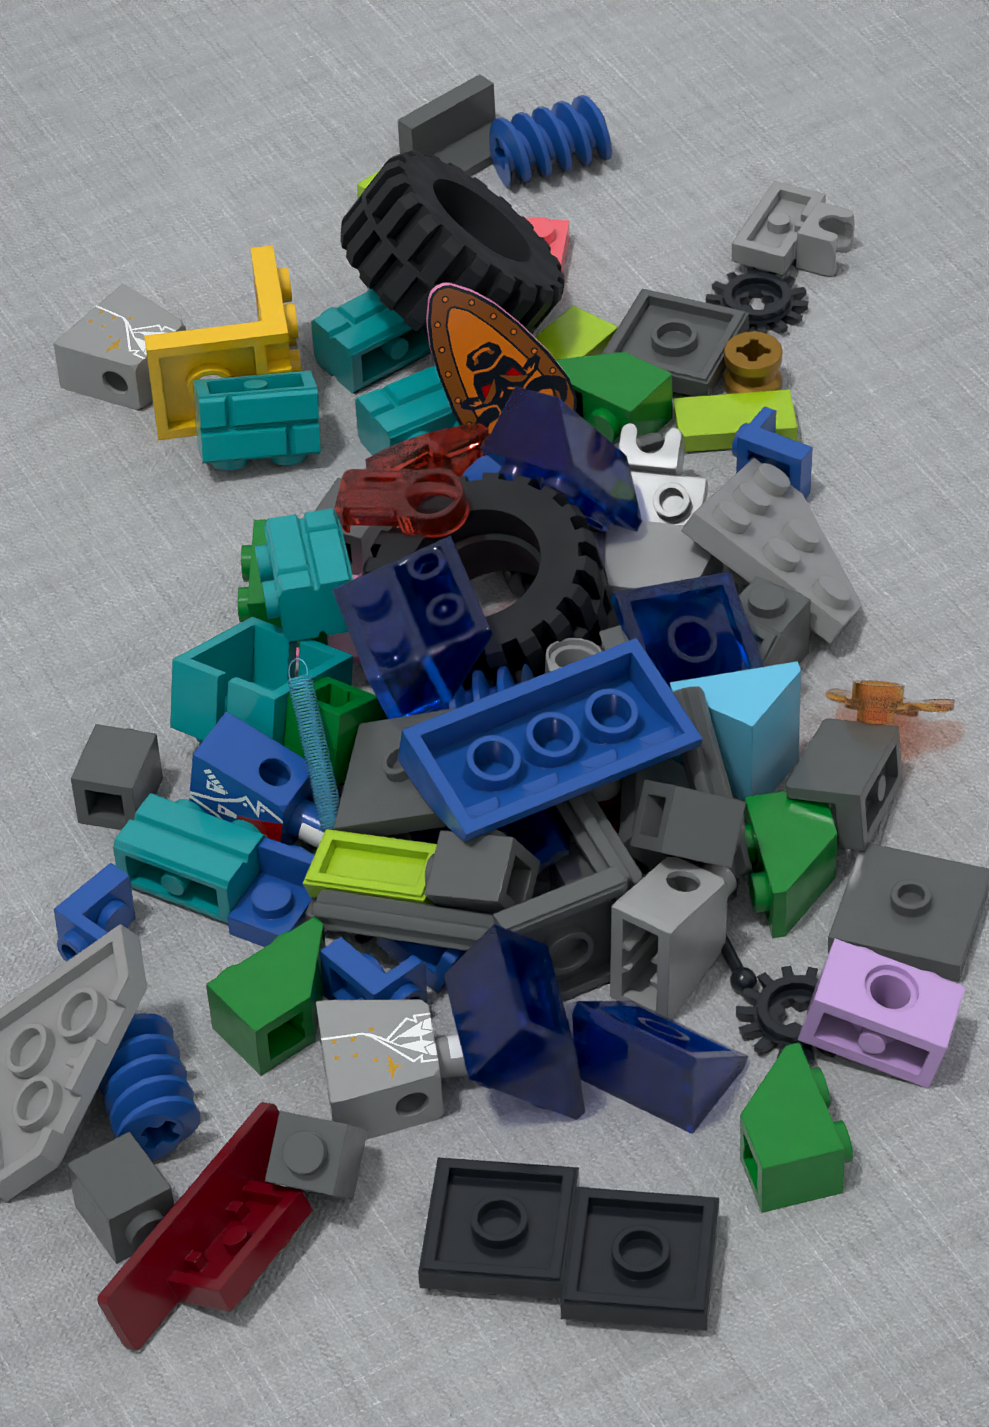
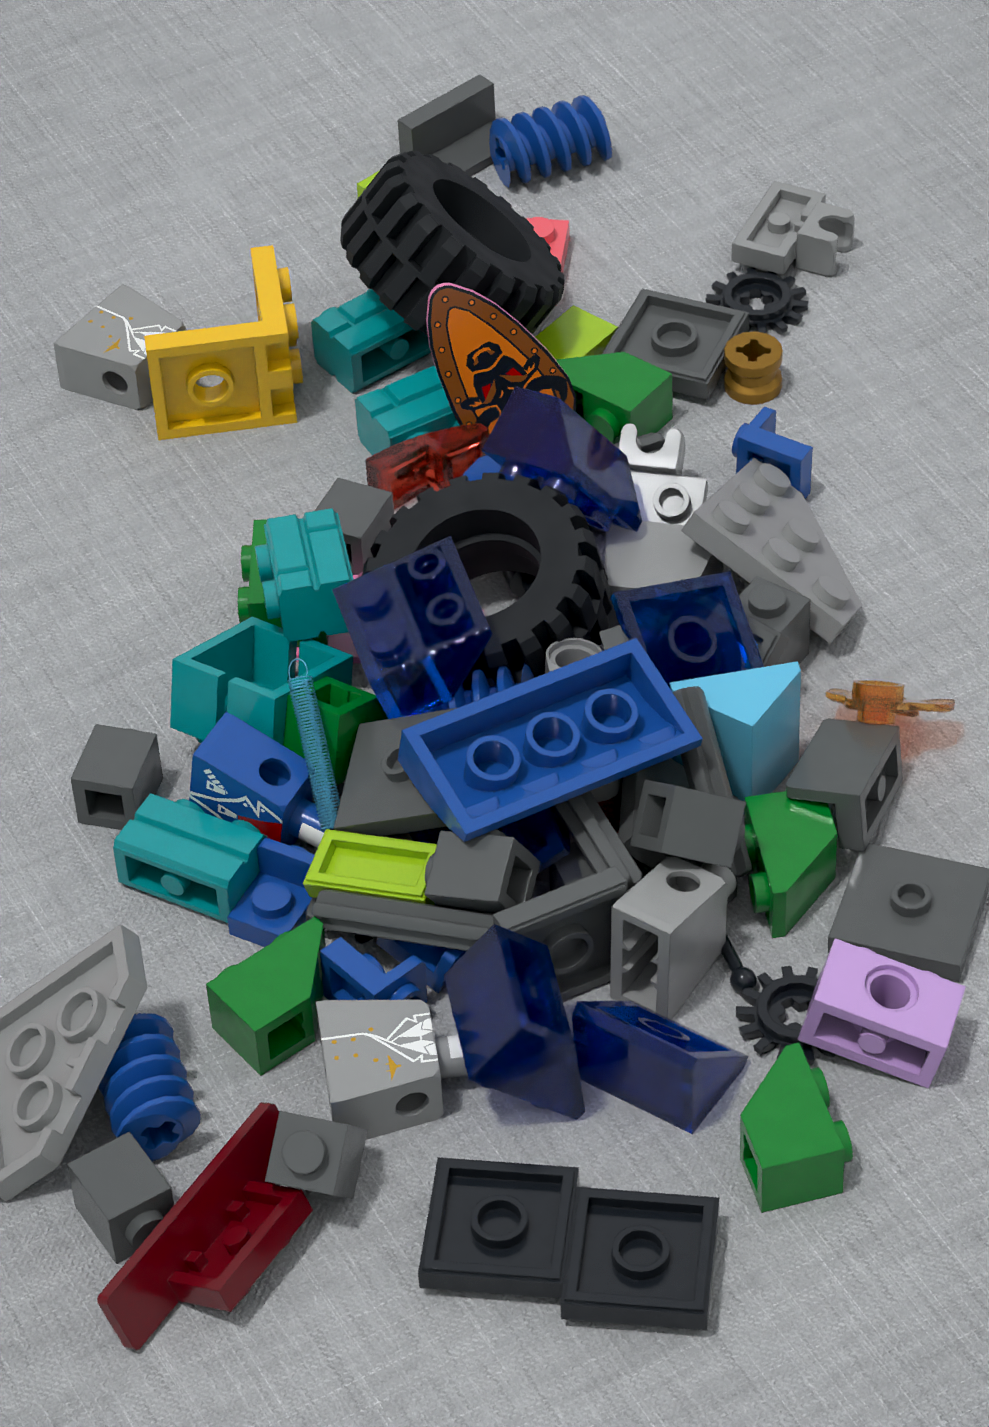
blue bracket [54,863,136,962] -> none
teal brick [193,371,321,470] -> none
clear red piece [335,468,469,538] -> none
lime tile [673,389,797,452] -> none

